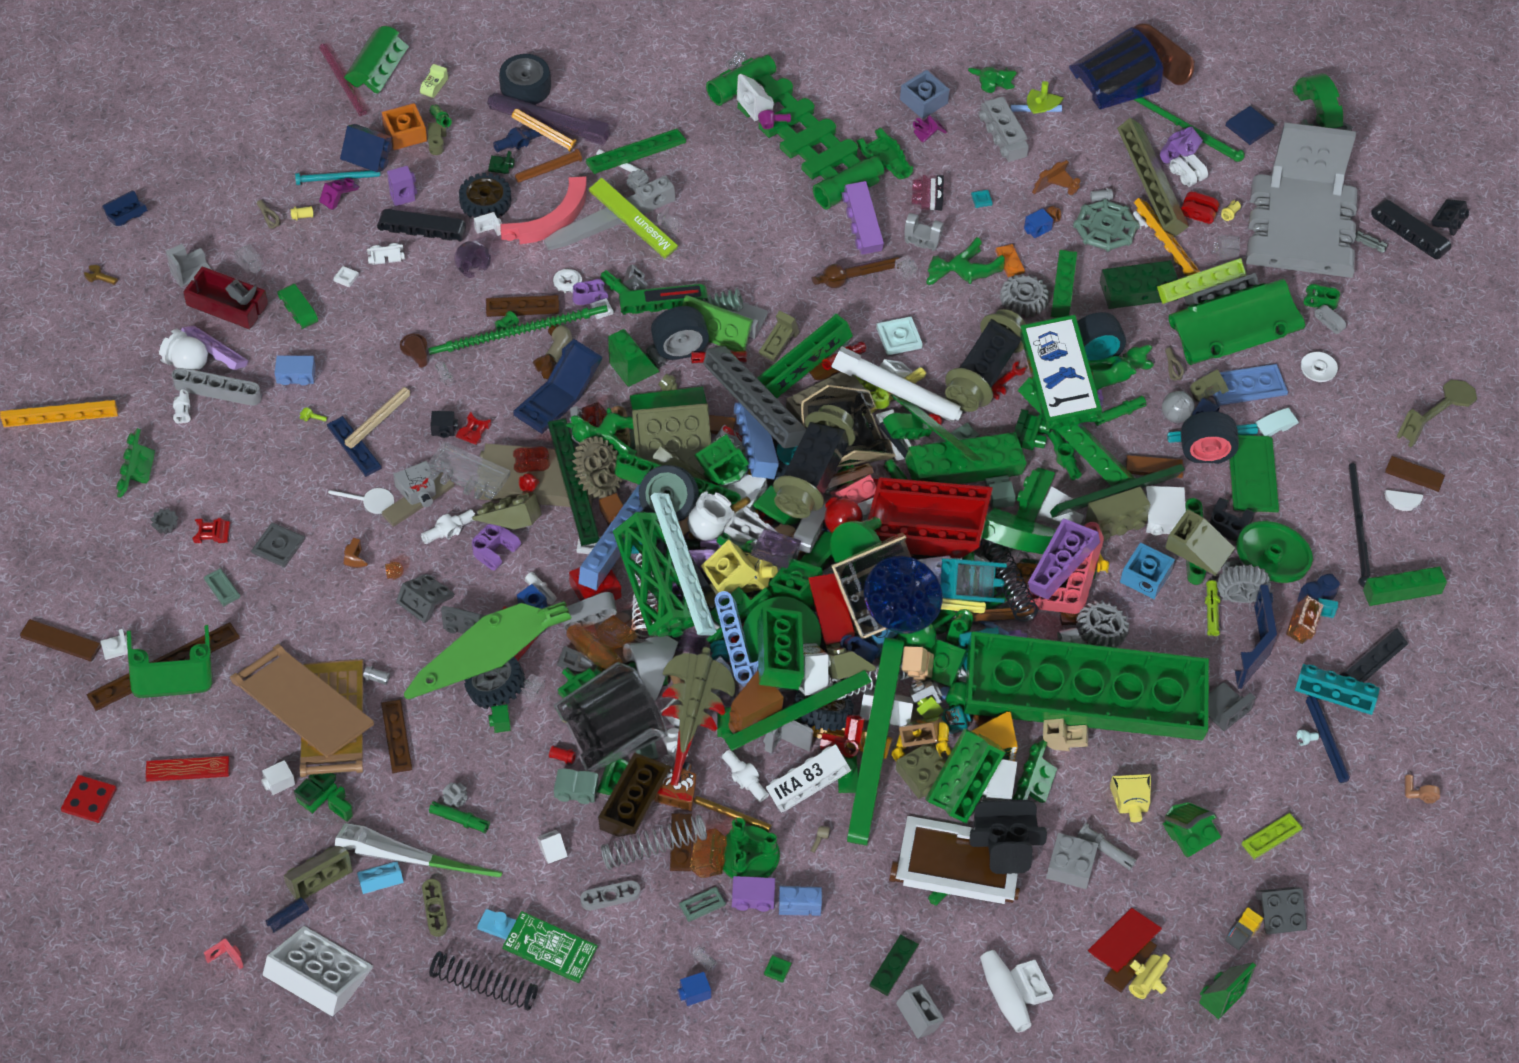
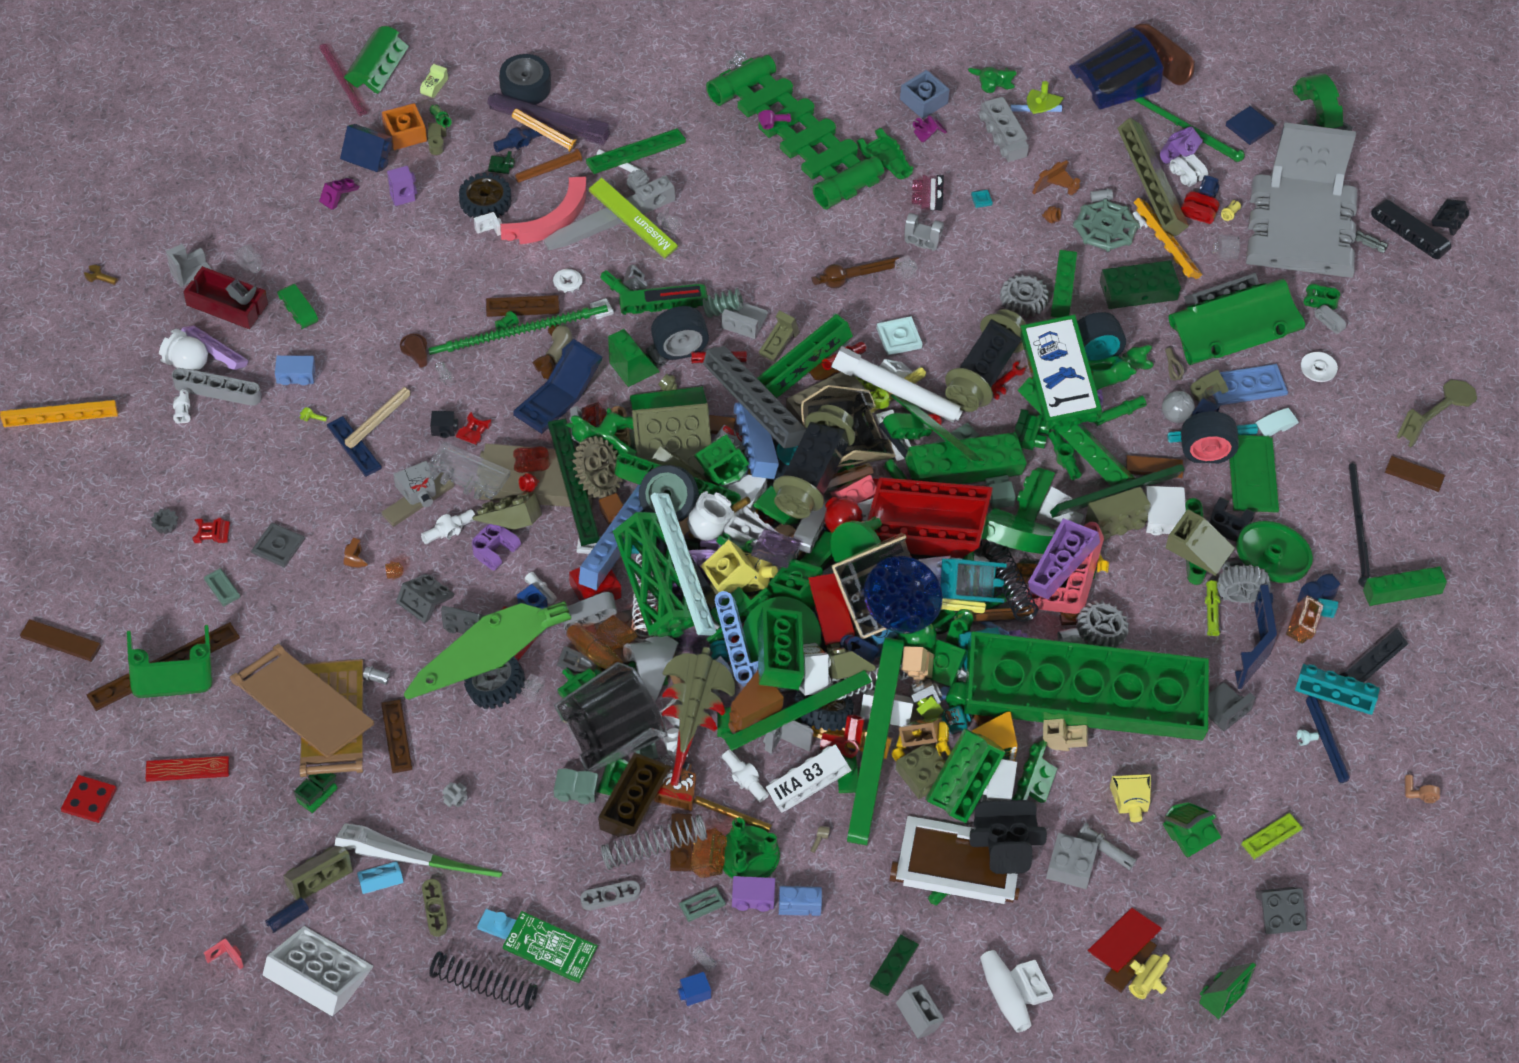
white bracket [101,629,128,660] -> none
dark blue bracket [102,190,148,226] -> none
green bracket [116,428,155,498] -> none
dark tan piece [257,200,280,229] -> none
white brick [261,760,295,795] -> none
light yellow pin [290,206,313,221] -> none
teal bar [295,170,381,185] -> none
green bracket [327,786,353,822] -> none
white piece [328,488,394,514] -> none
white tile [334,266,359,287] -> none
white hinge [367,243,405,265] -> none
black beam [377,209,466,242] -> none
green pin [429,801,490,834] -> none
clear purple cylinder [454,241,491,278] -> none
green plate [488,705,511,733] -> none
white brick [537,830,568,864] -> none
red pin [549,745,576,765] -> none
medium lavender piece [573,279,608,305] -> none
bright green tile [682,295,753,351] -> none
white slope [737,74,774,121] -> none
green tile [764,955,792,983] -> none
medium lavender brick [842,181,884,255] -> none
green animal [926,237,1005,285] -> none
orange plate [995,244,1025,277] -> none
blue brick [1024,208,1053,238] -> none
dark azure brick [1120,543,1175,600] -> none
lime tile [1157,258,1246,304] -> none
leg [1225,908,1263,951] -> none
white tile [1384,490,1423,511] -> none
none -> dark blue piece [1198,175,1220,198]

